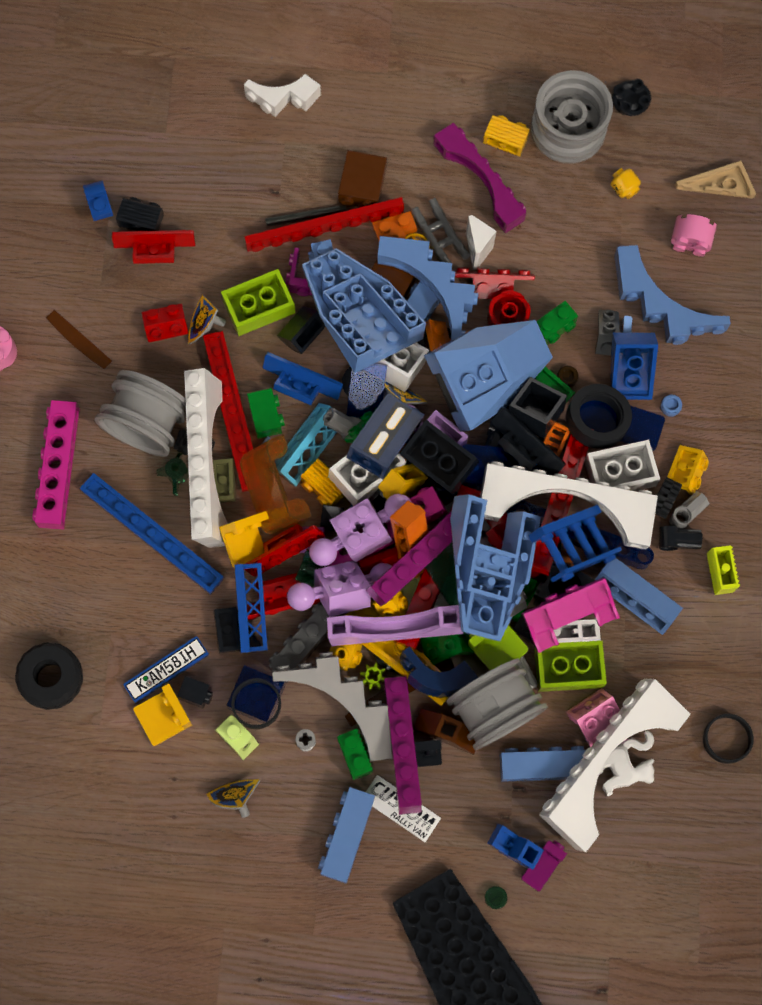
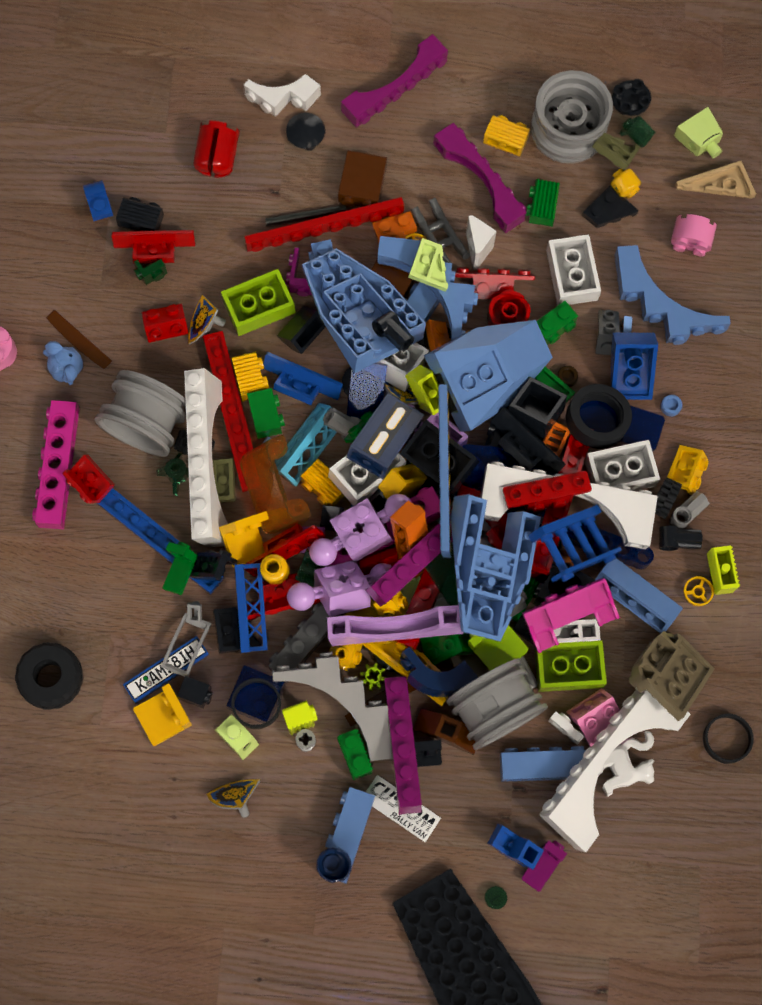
none -> medium blue hair [43,341,83,385]
none -> red bracket [62,455,115,504]
none -> dark green bracket [133,259,167,285]
none -> light grey sword [161,601,211,677]
none -> green bracket [162,542,198,595]
none -> black bracket [190,550,238,580]
none -> red cylinder [193,120,240,178]
none -> yellow brick [231,352,269,401]
none -> yellow head [260,554,289,584]
none -> neon yellow brick [282,700,318,735]
none -> black dish [286,112,325,151]
none -> dark blue hair [317,847,352,883]
none -> magenta arch [341,34,448,128]
none -> black piece [372,311,414,352]
none -> neon yellow brick [405,365,439,415]
none -> yellowish green wing [408,238,448,292]
none -> medium blue tile [438,384,451,558]
none -> red bracket [503,471,592,513]
none -> green brick [526,179,560,227]
none -> white brick [546,234,601,306]
none -> white plate [548,712,585,745]
none -> black wing [582,186,639,228]
none -> olive wing [592,133,640,170]
none -> clear green bracket [619,116,656,148]
none -> dark tan plate [629,631,715,721]
none -> yellowish green torso [674,107,723,158]
none -> yellow piece [683,576,714,607]

